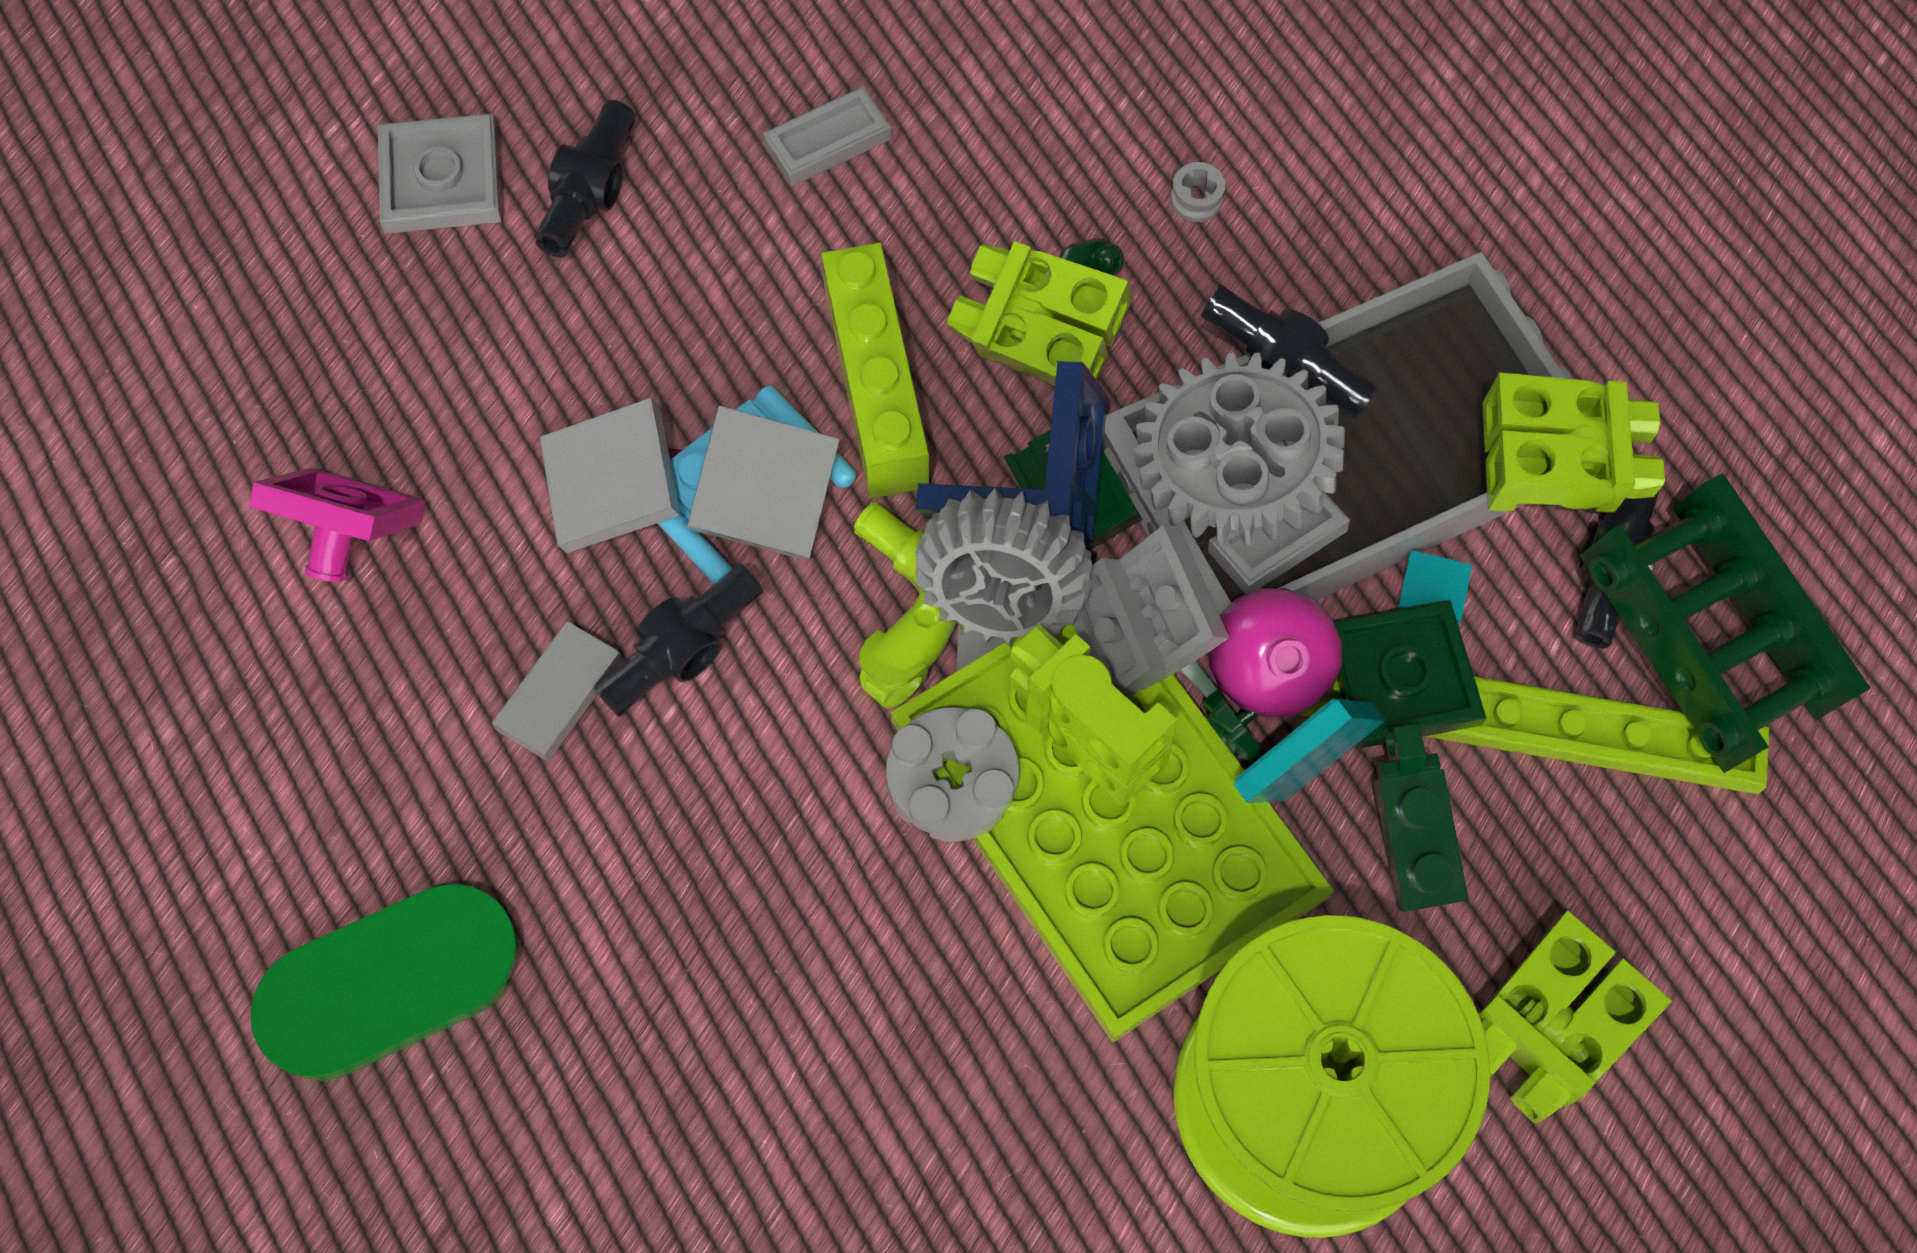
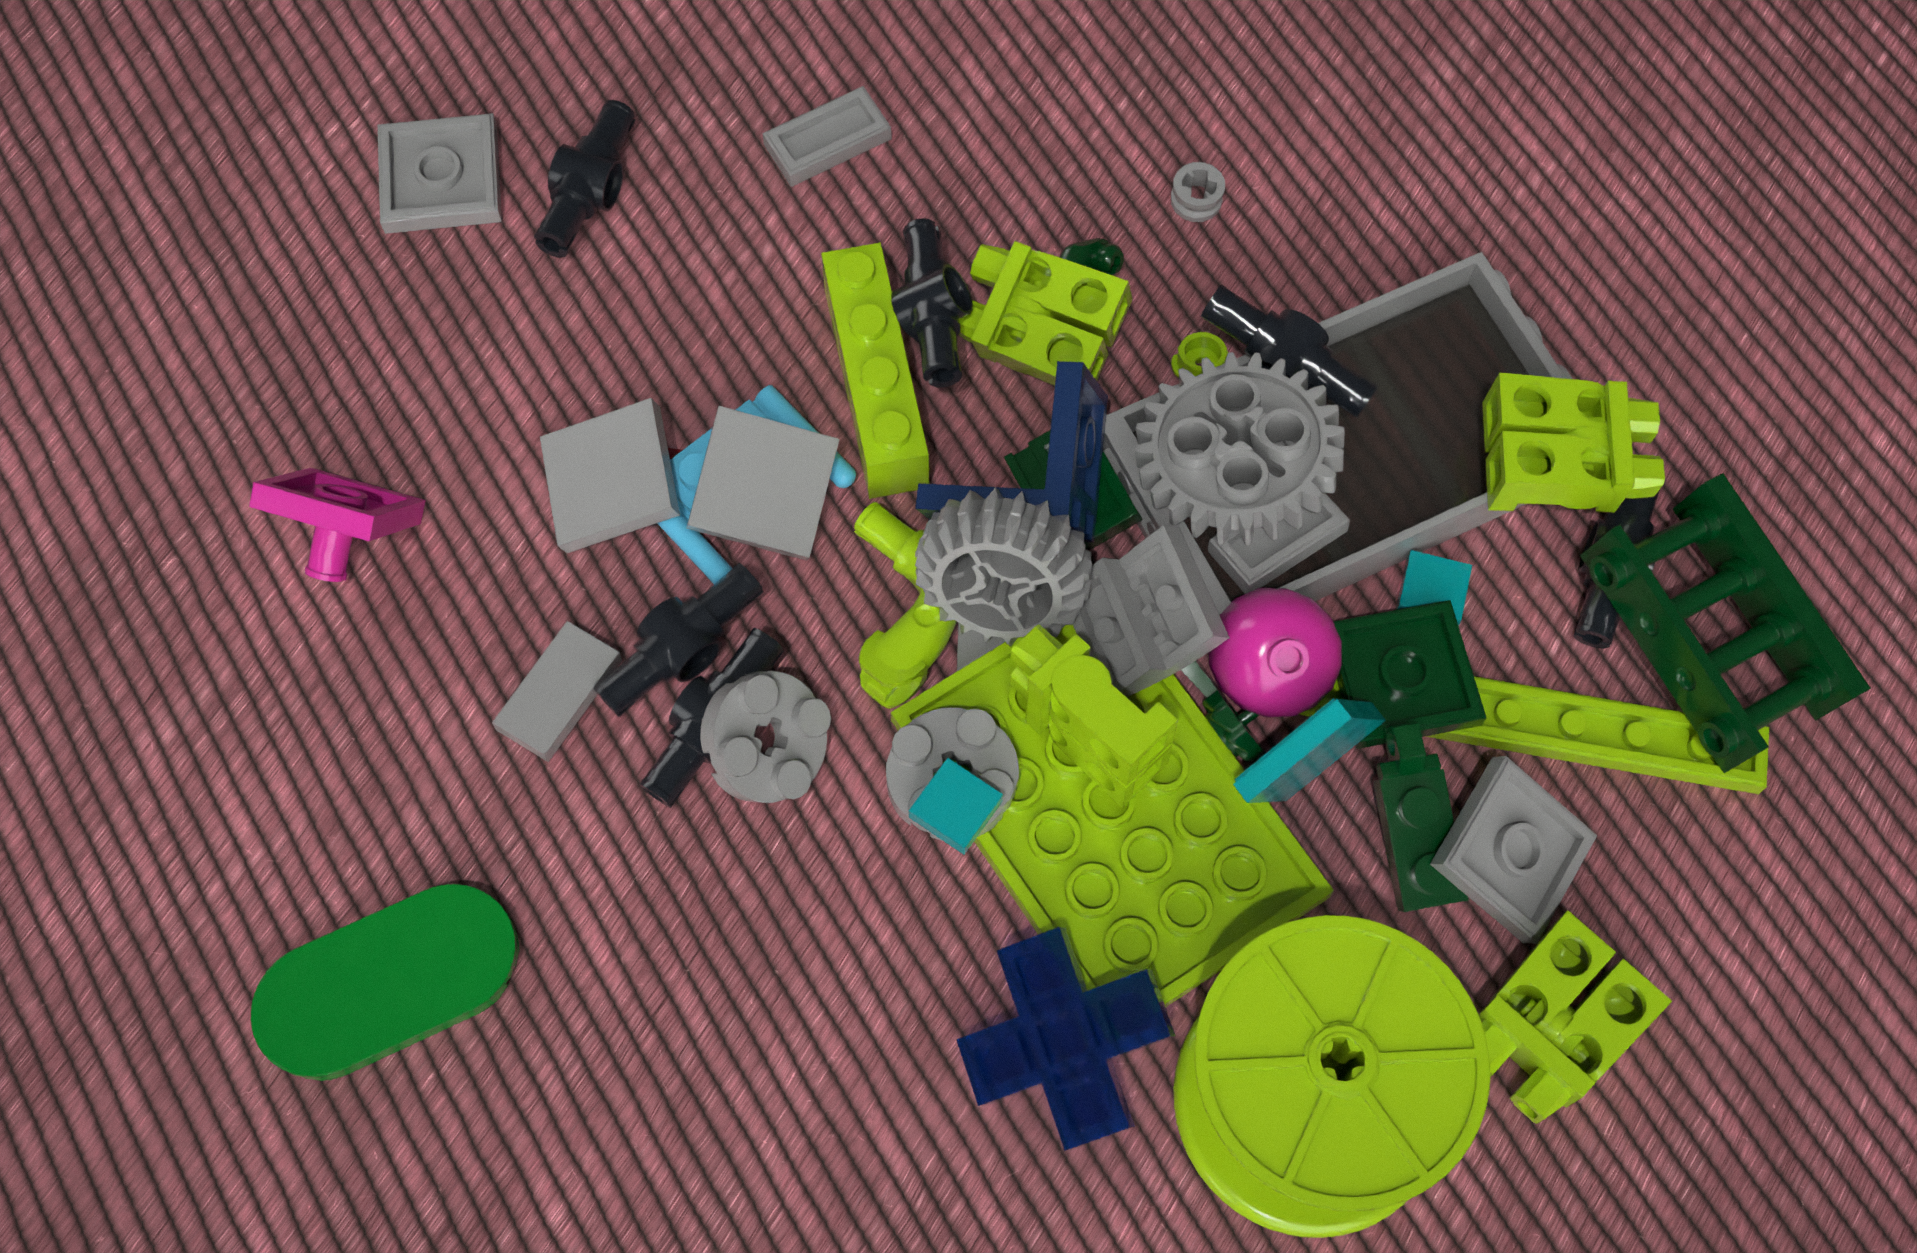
none -> black pin [639,628,784,808]
none -> light grey plate [700,671,831,803]
none -> black pin [891,218,973,388]
none -> teal tile [908,757,1003,855]
none -> clear blue plate [956,927,1176,1151]
none -> lime plate [1171,332,1228,378]
none -> light grey tile [1430,756,1597,944]

